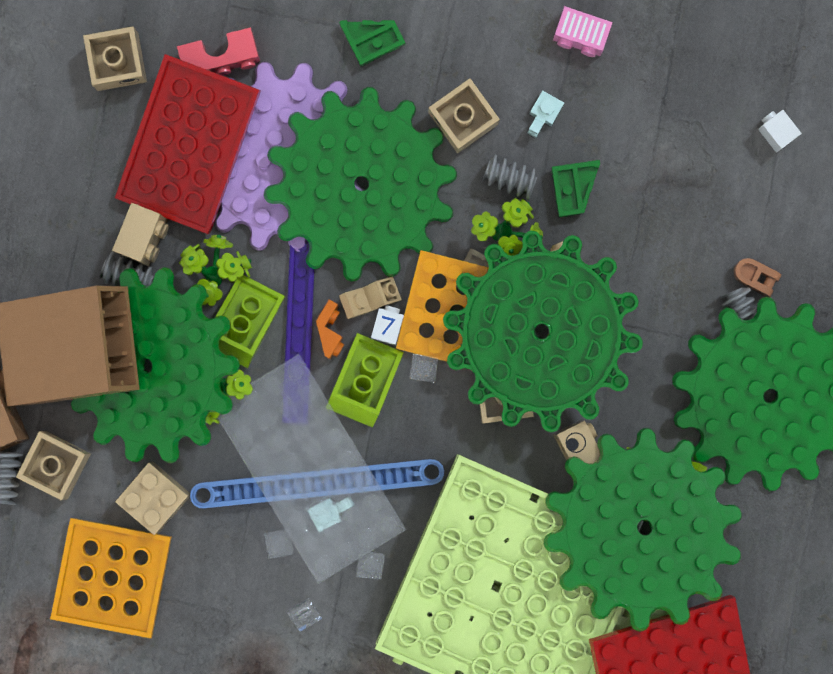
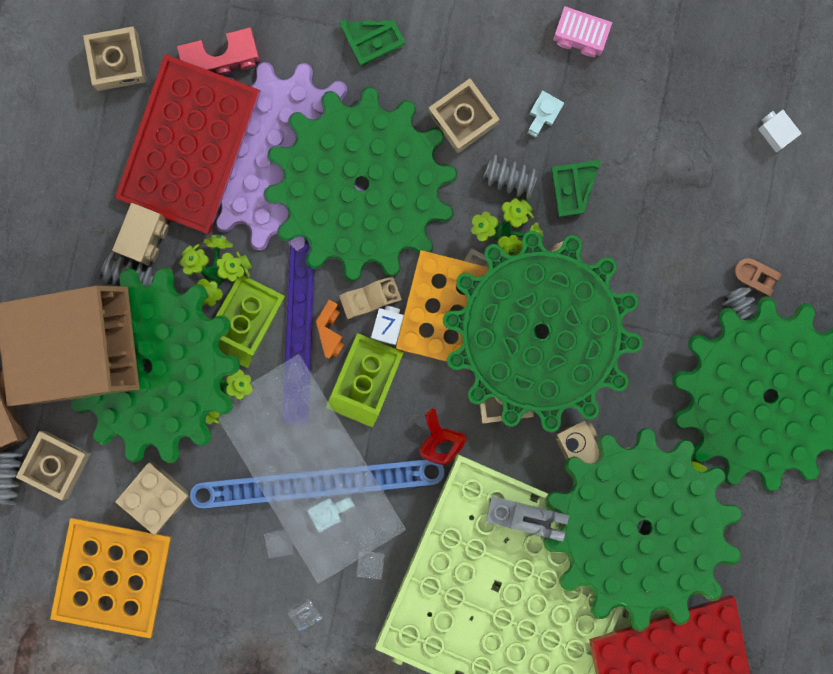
clear plate [410,354,438,383] -> none
none -> red piece [420,408,467,465]
none -> light grey plate [486,496,569,541]

